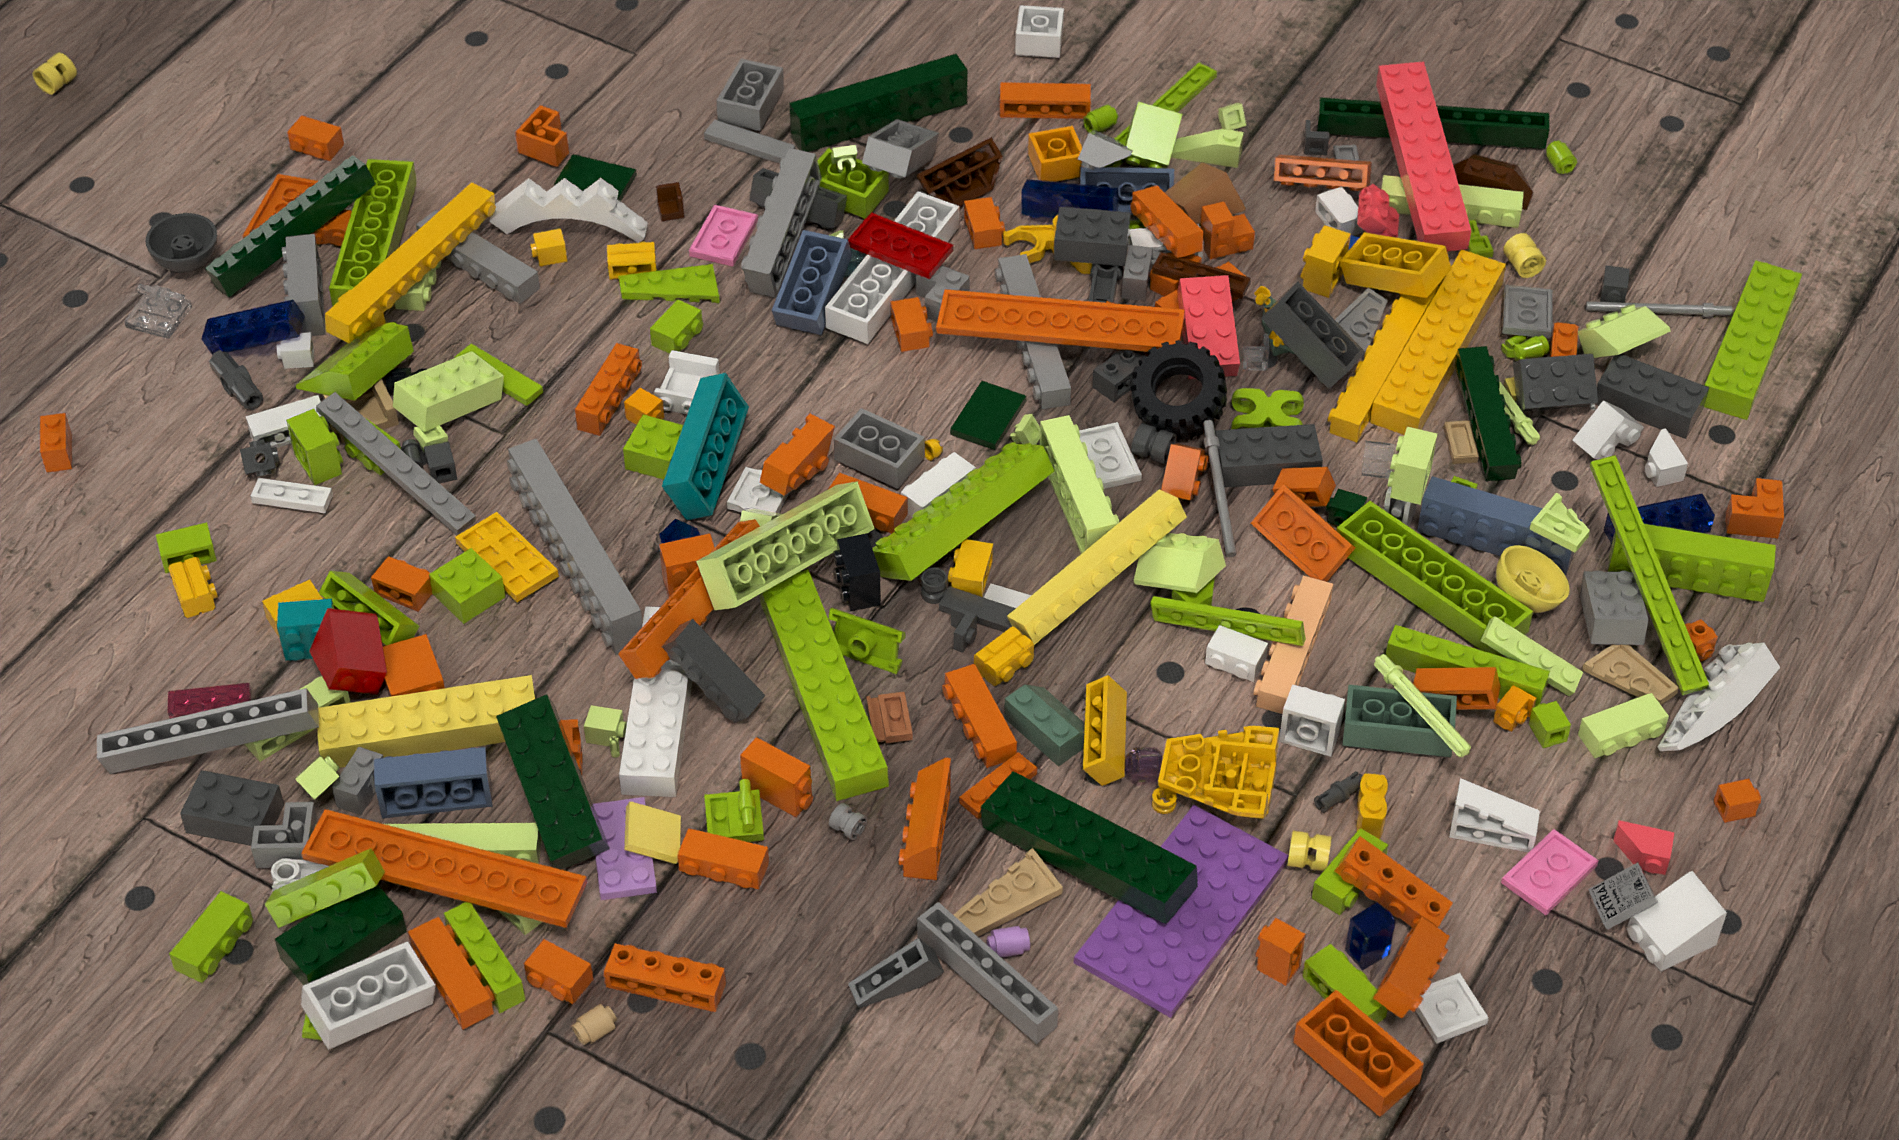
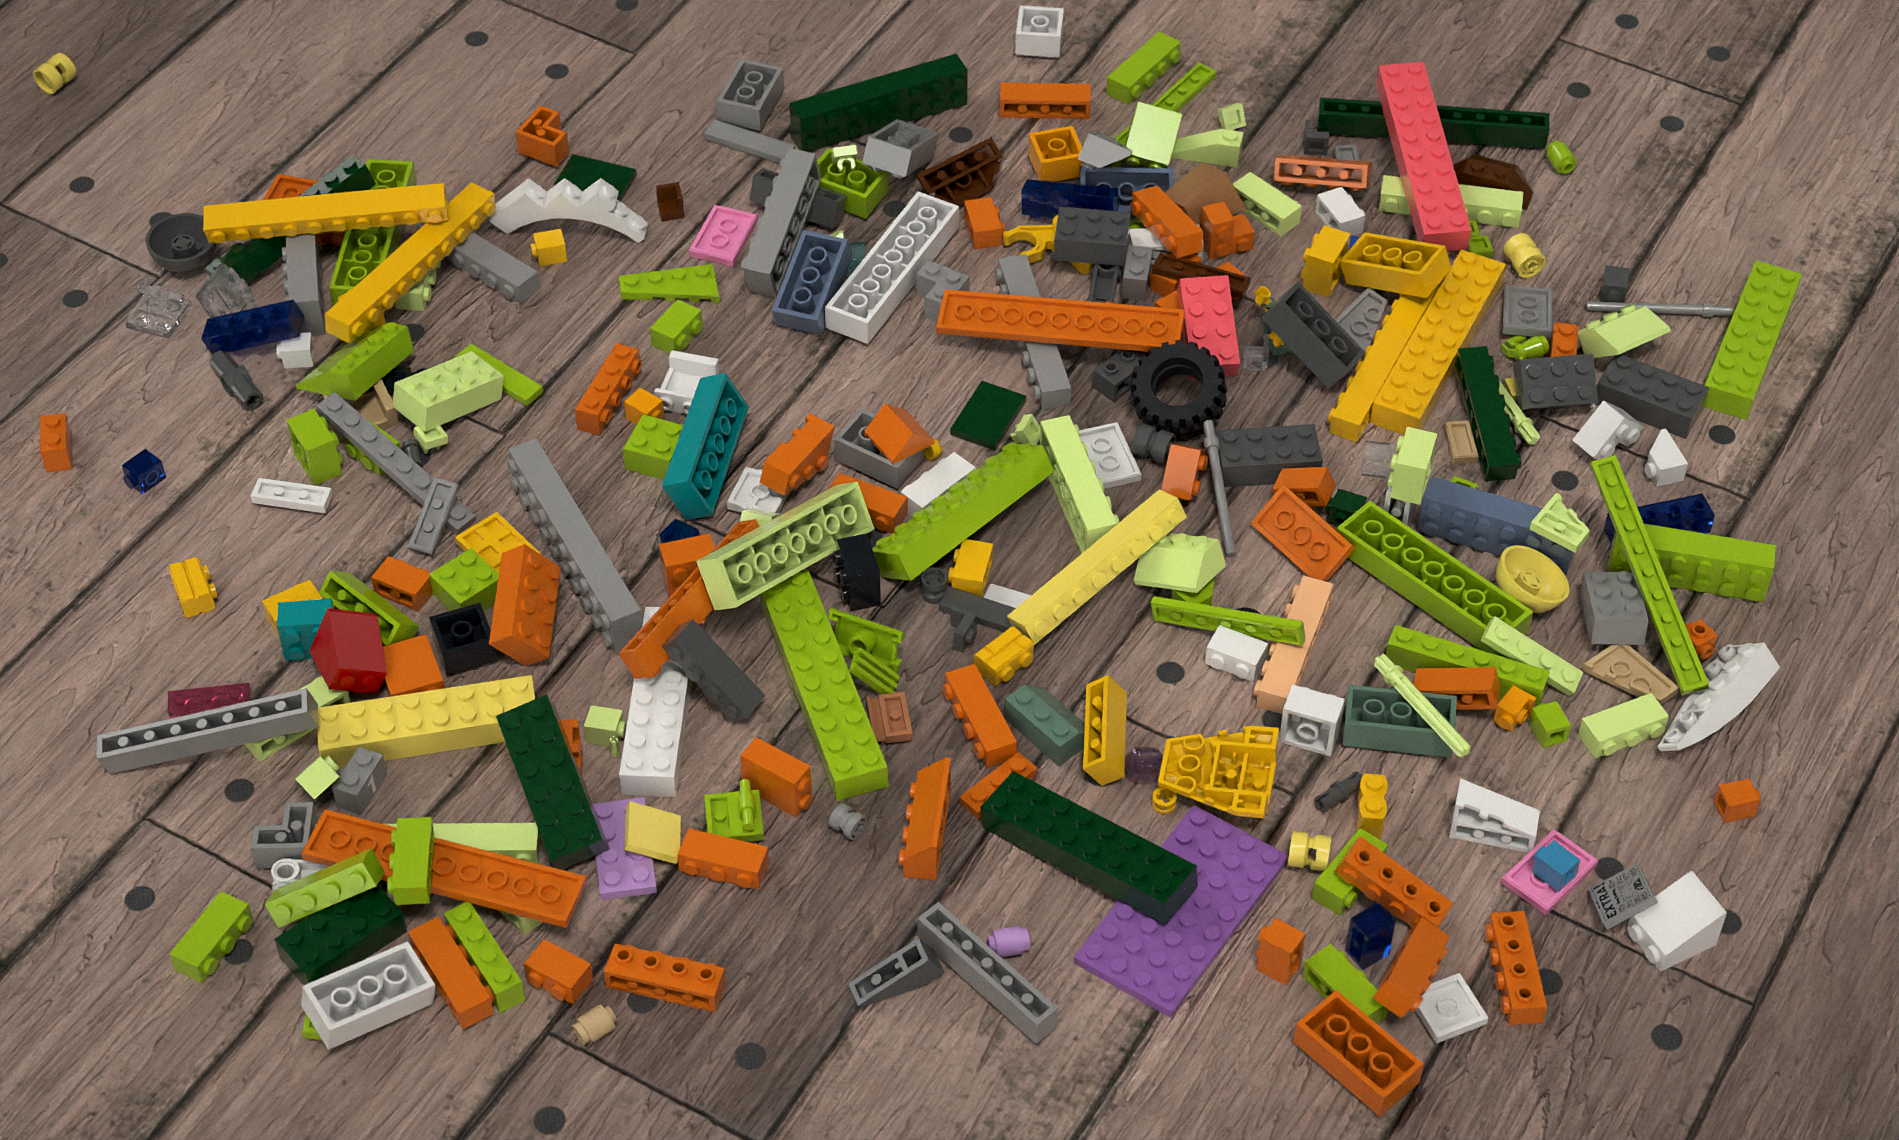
lime brick [156,522,217,574] -> none
dark grey brick [180,770,284,846] -> none
dark grey brick [240,439,280,477] -> none
white brick [246,395,330,448] -> none
orange brick [287,115,344,161] -> none
sand blue brick [374,747,493,819] -> none
dark grey brick [424,441,457,484] -> none
yellow brick [607,242,657,279] -> none
red tile [848,212,953,280] -> none
orange brick [890,297,933,352] -> none
tan wing [954,848,1063,937] -> none
lime brick [1083,104,1118,133] -> none
lime piece [1231,388,1304,429] -> none
coral plate [1357,184,1399,238] -> none
coral slope [1613,820,1675,875] -> none
orange brick [1726,478,1784,539] -> none
none -> clear blue brick [122,449,166,494]
none -> clear plate [195,264,258,333]
none -> yellow brick [203,183,448,243]
none -> lime brick [387,817,435,905]
none -> light grey tile [408,477,460,556]
none -> black brick [429,603,498,675]
none -> orange brick [489,544,561,666]
none -> lime tile [849,647,900,694]
none -> orange slope [865,403,935,465]
none -> lime brick [1106,31,1181,105]
none -> yellowish green brick [1233,172,1302,236]
none -> orange brick [1484,911,1547,1025]
none -> dark azure brick [1532,840,1580,892]

